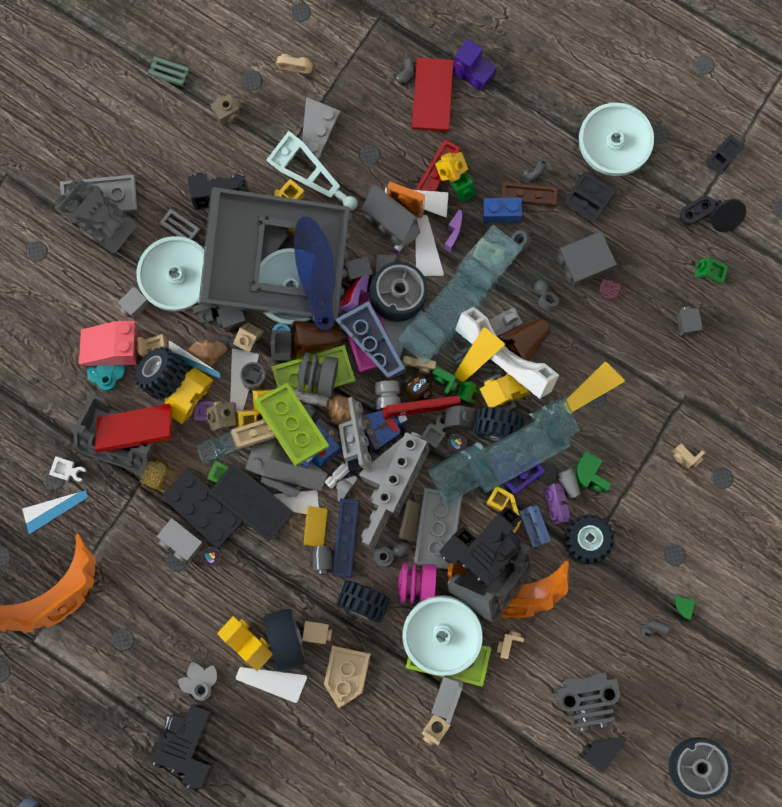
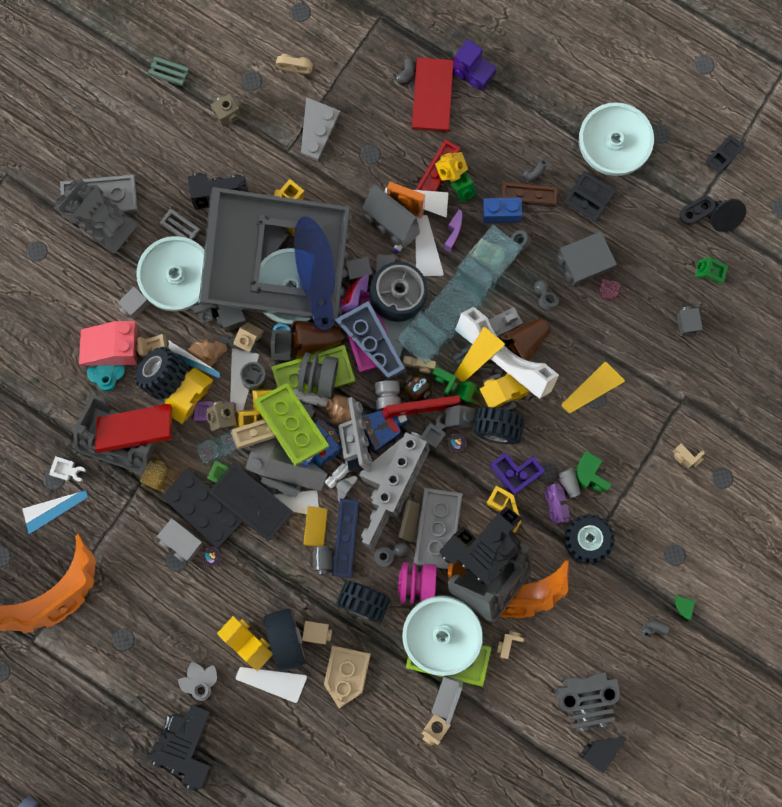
light aqua plate [266,131,358,211] -> none
clear light blue bracket [427,396,580,504] -> none
medium blue hinge [519,505,551,548] -> none
light grey wheel [669,737,732,799] -> none

